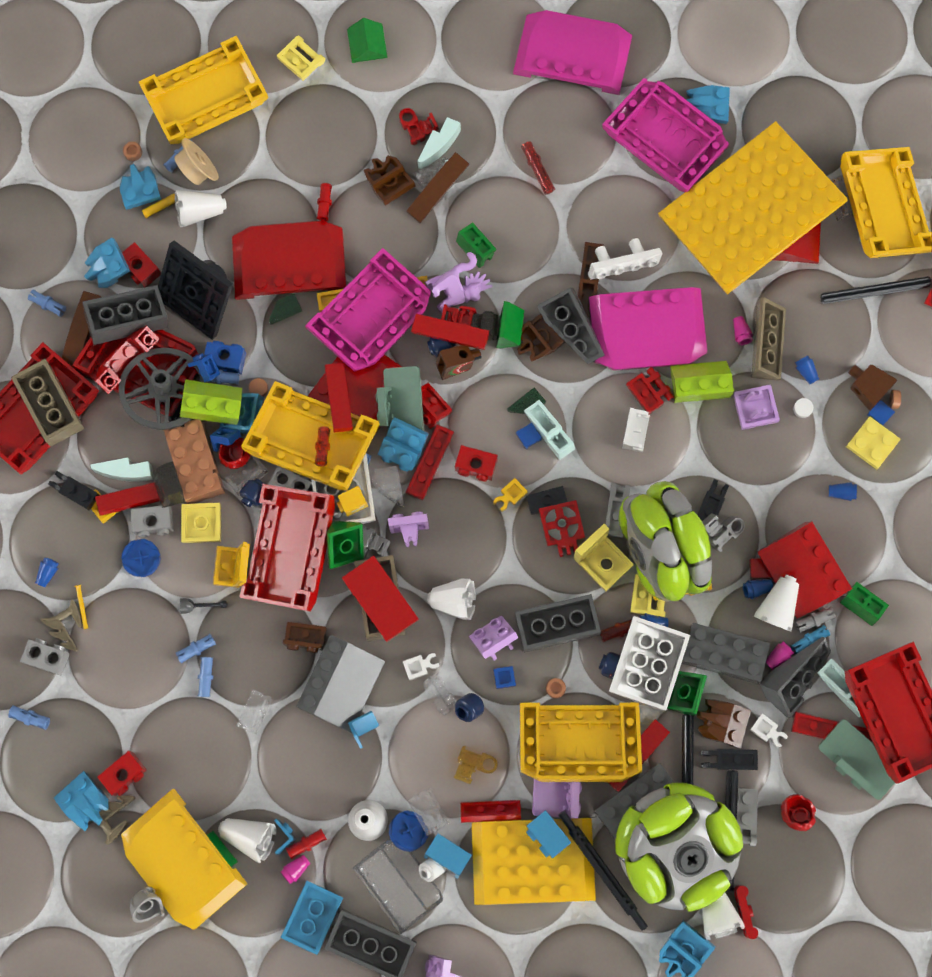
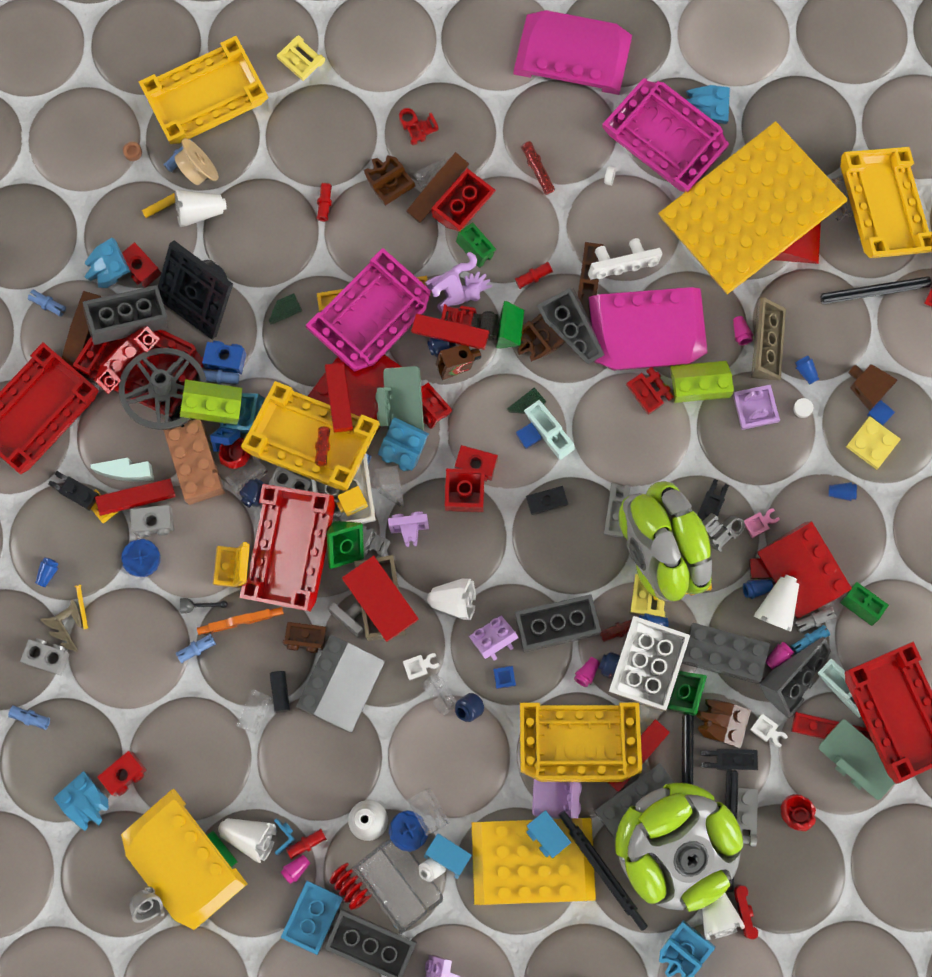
dark tan brick [11,359,85,447] -> none
dark tan piece [99,795,136,845] -> none
dark azure plate [120,164,161,210] -> none
clear smoke brick [152,461,185,508] -> none
light yellow plate [181,503,221,543] -> none
blue bracket [188,353,220,382] -> none
medium blue pin [197,657,214,697] -> none
red slope [232,221,346,300] -> none
nougat tile [249,378,268,397] -> none
green slope [347,18,388,63] -> none
dark azure bracket [348,711,379,749] -> none
red tile [406,424,454,501] -> none
light aqua slope [417,117,461,170] -> none
clear yellow piece [454,746,498,785] -> none
red plate [460,800,521,823] -> none
yellow plate [493,478,528,512] -> none
red piece [539,500,585,557] -> none
nougat tile [546,678,566,699] -> none
light yellow bracket [574,524,634,592] -> none
white hinge [622,407,650,452] -> none
nougat tile [889,390,901,409] -> none
none -> orange piece [197,607,284,635]
none -> black brick [270,671,290,713]
none -> light grey tile [329,603,363,637]
none -> red piece [329,863,372,910]
none -> red slope [431,168,496,232]
none -> red slope [445,468,485,512]
none -> red pin [515,262,553,289]
none -> dark pink cone [574,657,600,687]
none -> white tile [604,166,616,186]
none -> bright pink plate [744,509,780,539]

